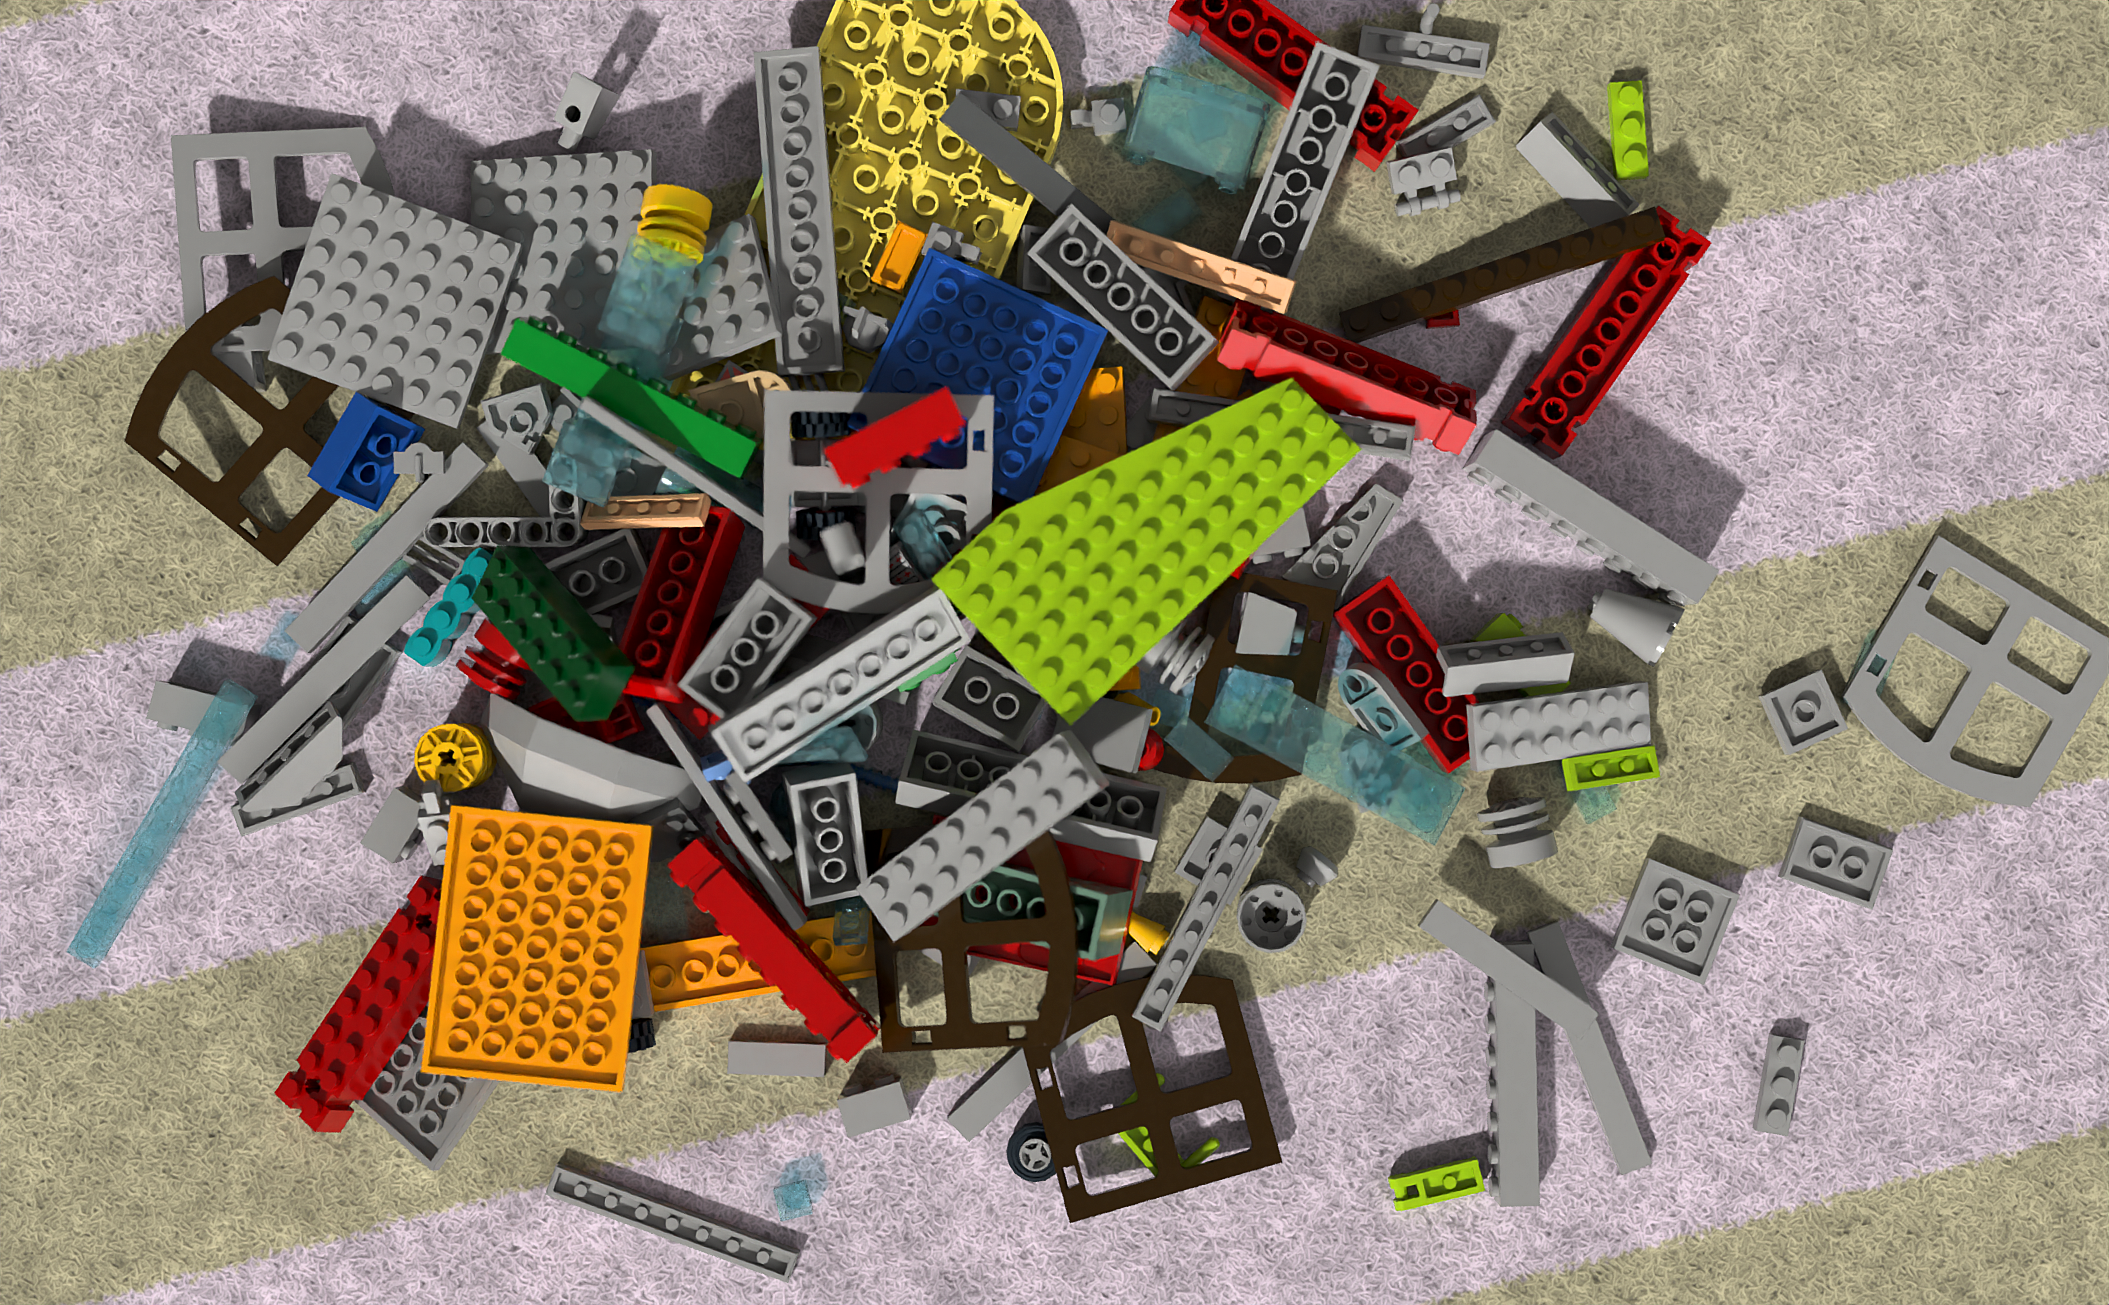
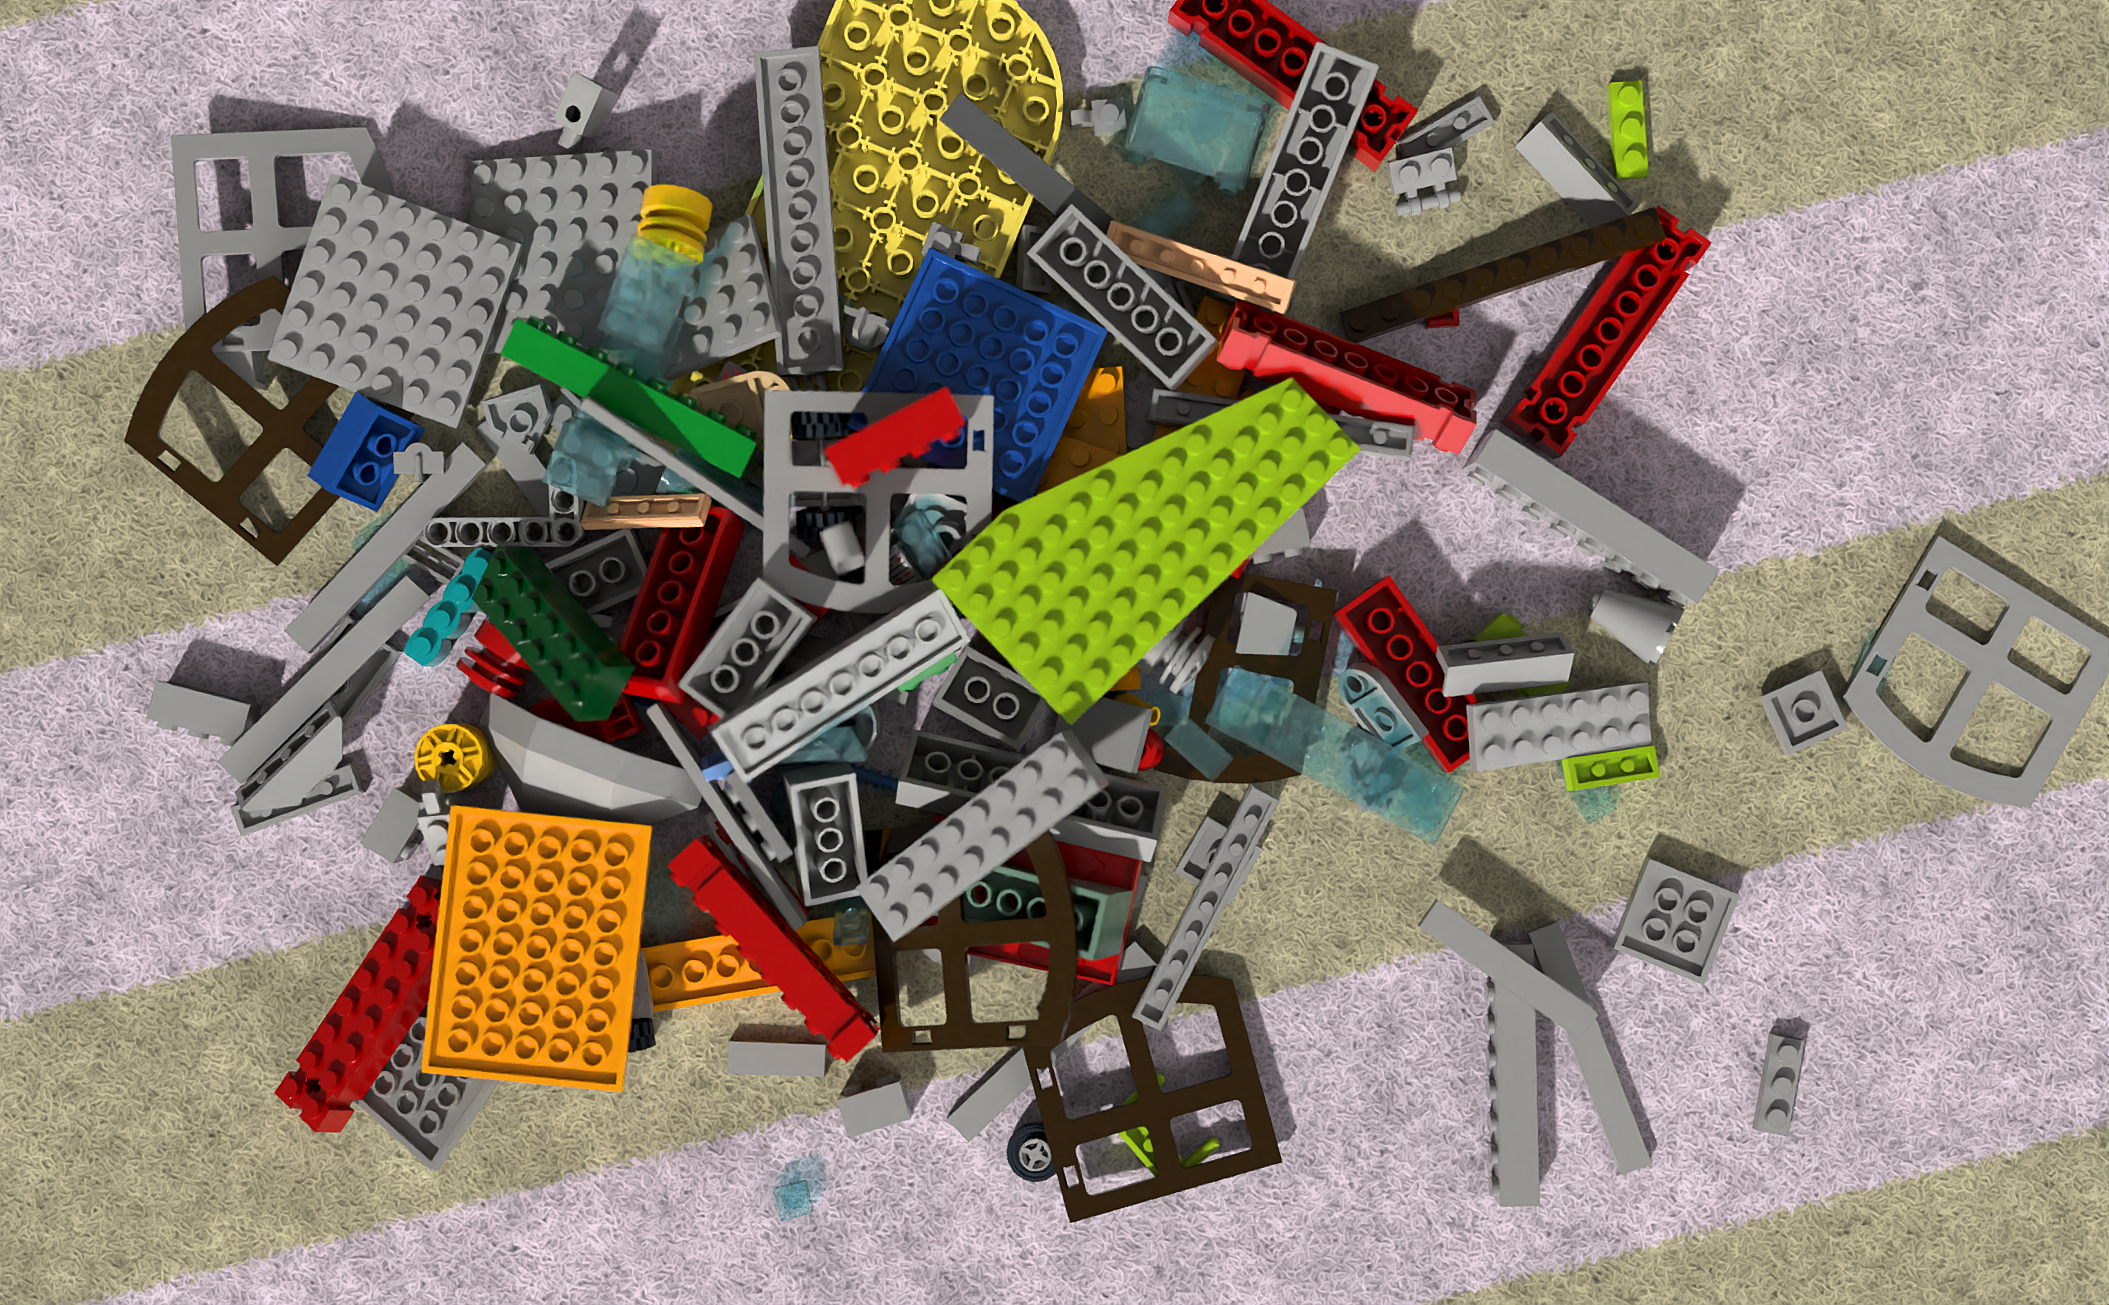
clear light blue plate [66,679,258,969] -> none
light grey tile [545,1162,800,1283] -> none
dark grey plate [626,797,706,862] -> none
light orange tile [871,221,928,295] -> none
light grey plate [955,89,1021,132] -> none
yellow cone [1128,911,1171,955] -> none
light grey wheel [1237,878,1307,953] -> none
light grey wing [1280,484,1404,611] -> none
light grey cone [1296,846,1338,888] -> none
light grey plate [1356,3,1490,79] -> none
lime plate [1388,1156,1485,1211] -> none
light grey wheel [1477,797,1558,868] -> none
light grey tile [1778,816,1893,910] -> none

